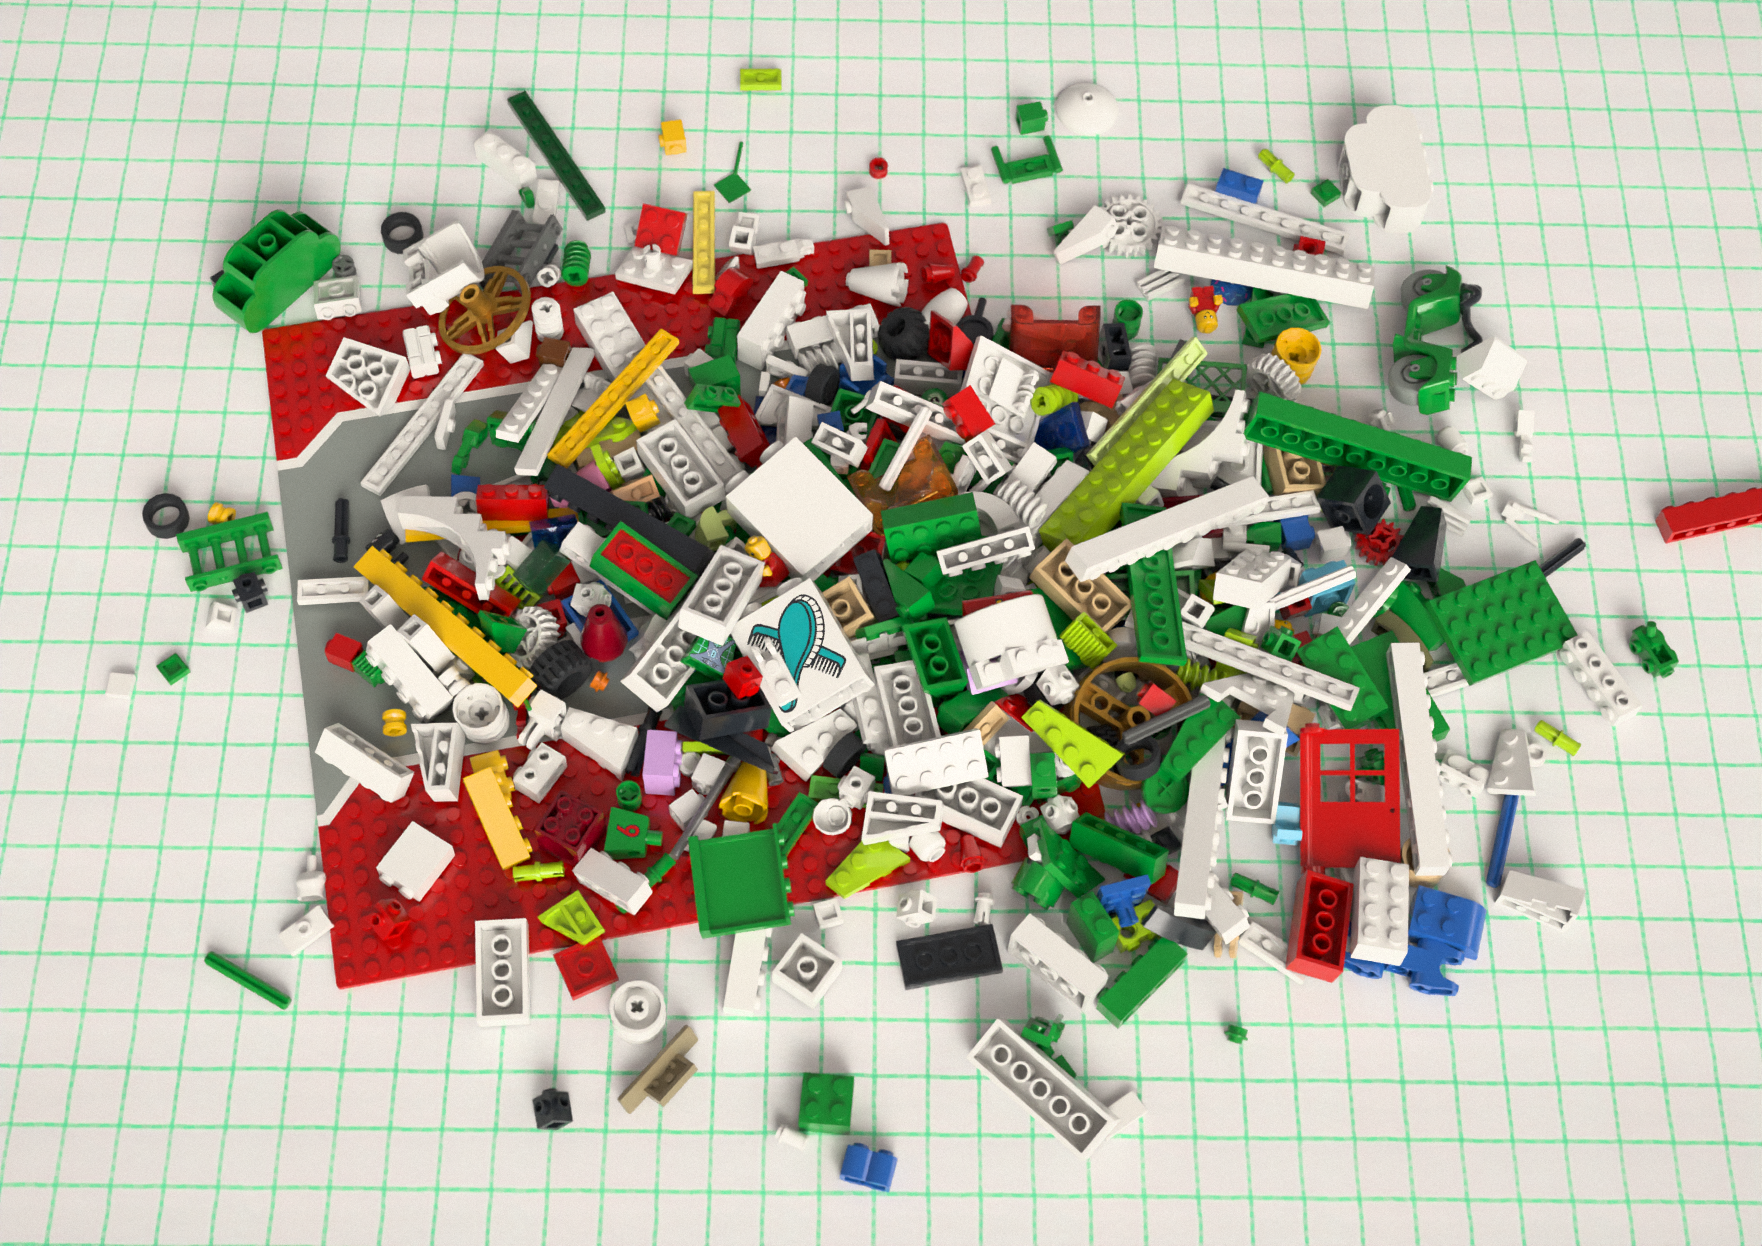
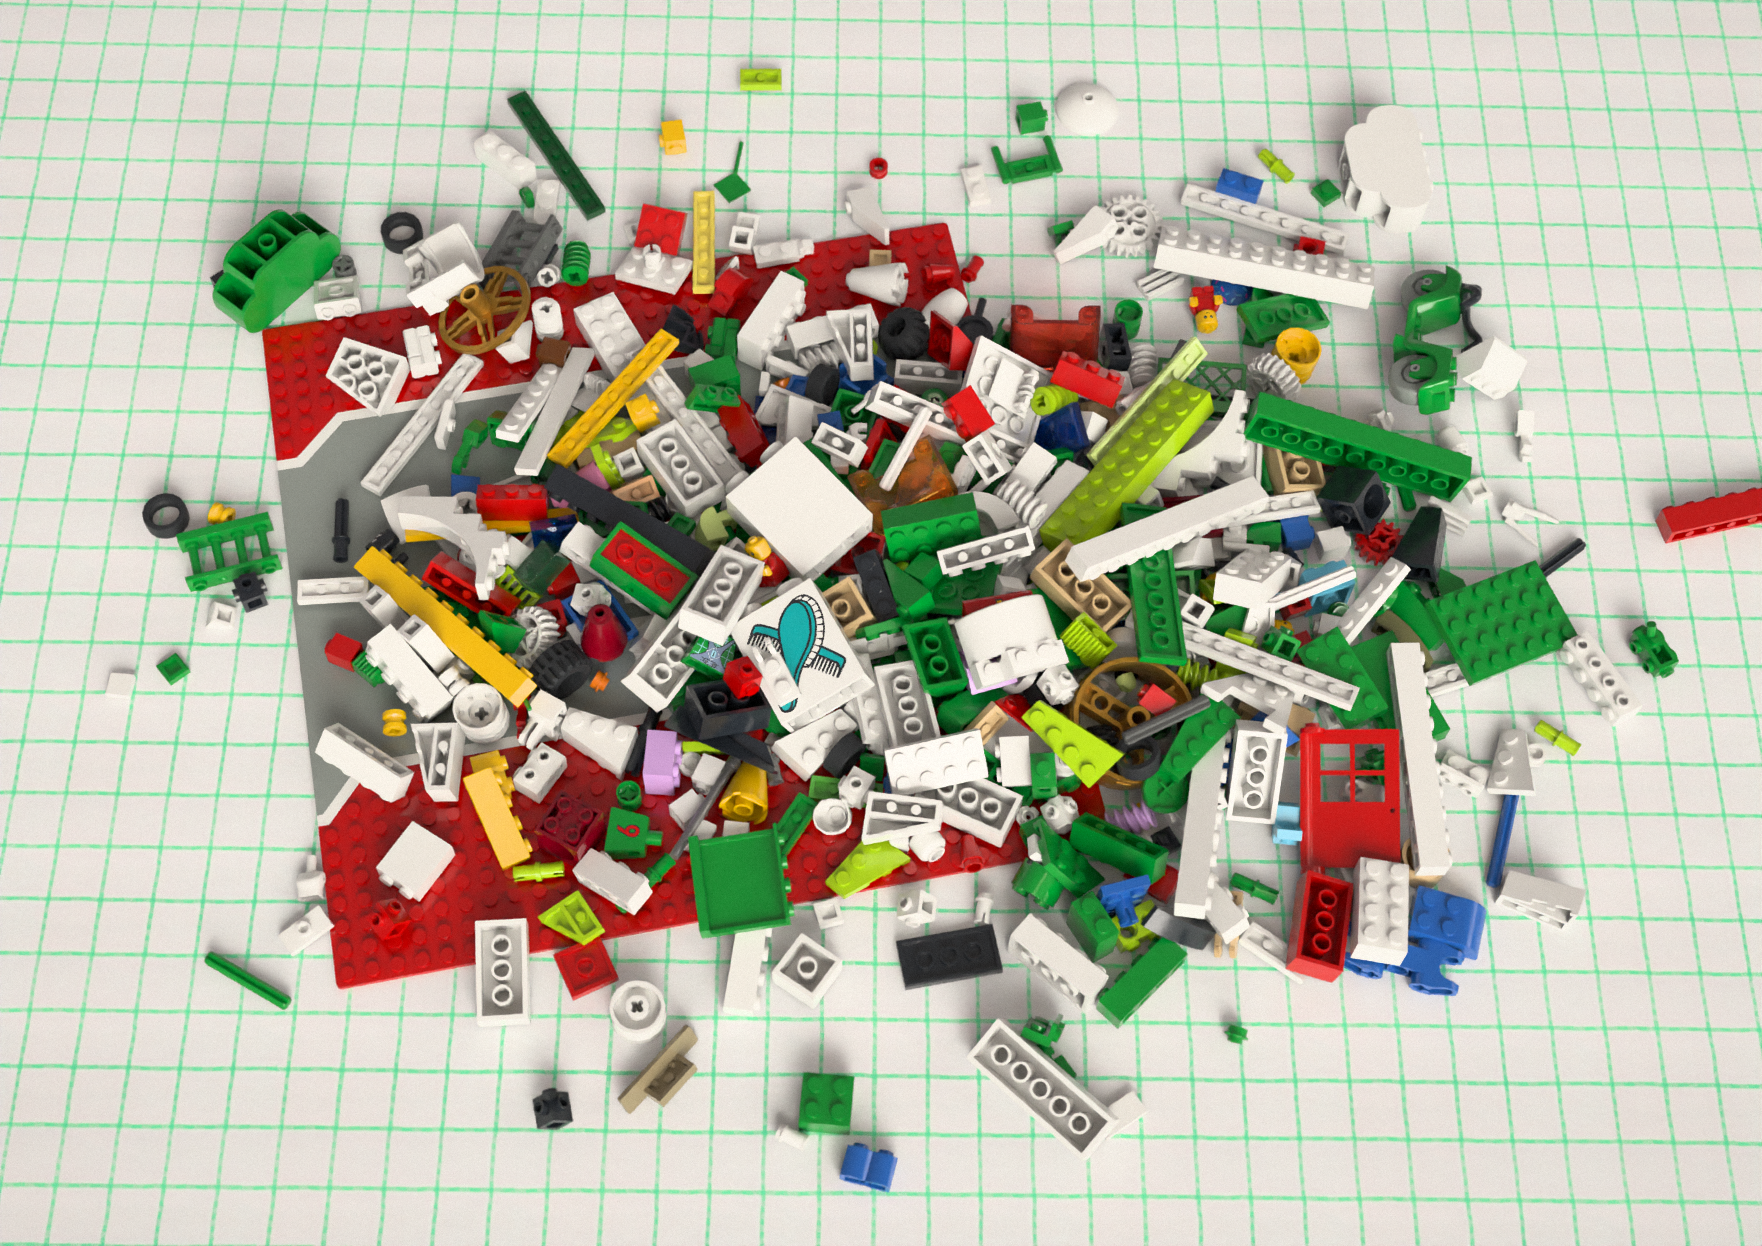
none -> black brick [662,304,704,354]

